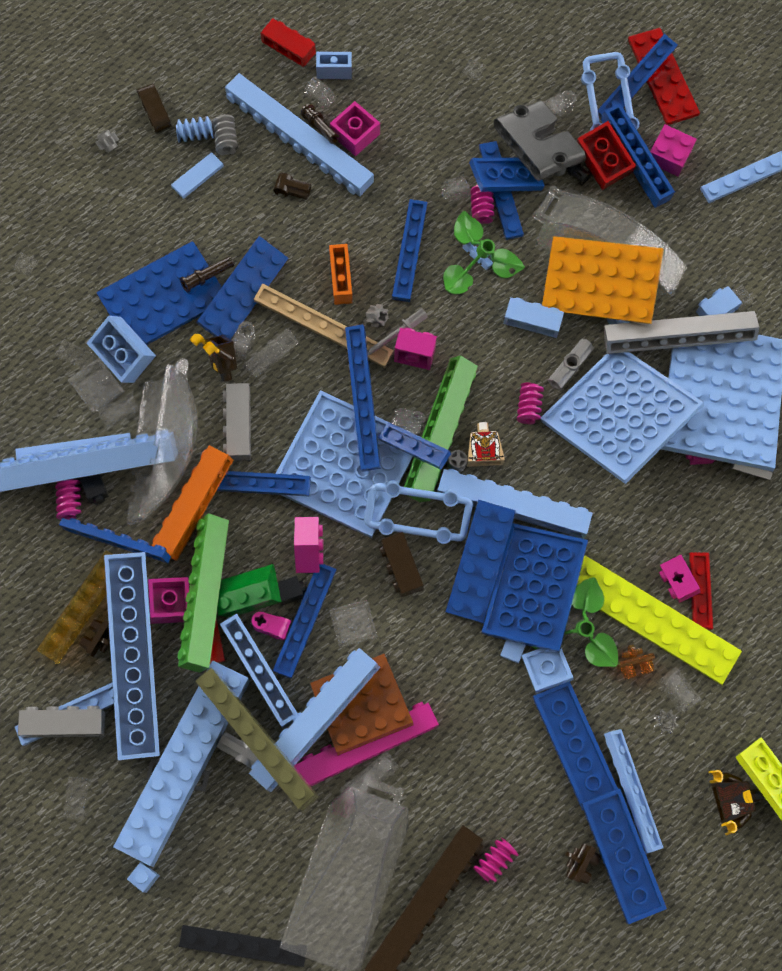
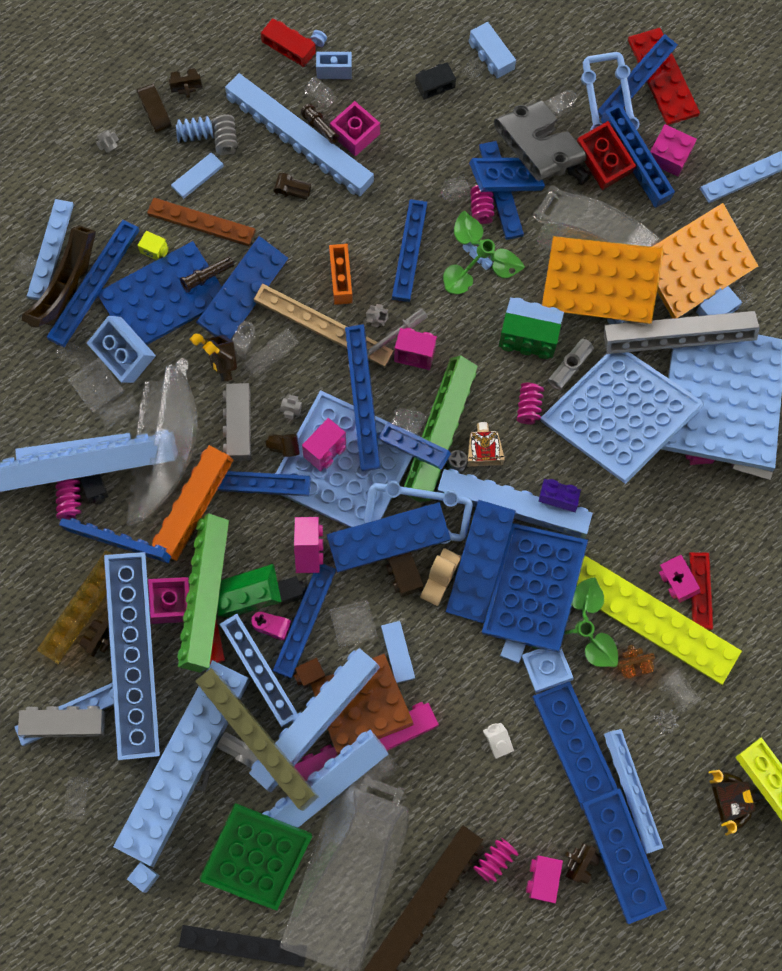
none -> dark brown arch [21,225,96,328]
none -> light blue plate [27,199,74,300]
none -> blue plate [47,220,140,347]
none -> neon yellow brick [137,231,168,260]
none -> dark orange plate [147,198,256,246]
none -> dark brown hips [169,68,202,98]
none -> green plate [200,803,312,911]
none -> light blue brick [262,730,388,828]
none -> dark brown piece [266,434,300,457]
none -> light grey gear [280,395,302,419]
none -> reddish brown brick [294,658,326,689]
none -> dark pink brick [302,418,346,472]
none -> light blue bush [310,30,327,47]
none -> blue plate [326,502,451,573]
none -> light blue tile [381,621,415,684]
none -> black brick [415,62,456,100]
none -> tan beam [420,548,462,606]
none -> light blue brick [469,22,516,78]
none -> white bracket [483,723,514,759]
none -> green brick [498,312,561,359]
none -> dark pink brick [526,855,563,903]
none -> dark purple plate [538,479,581,513]
none -> light orange plate [652,203,758,319]

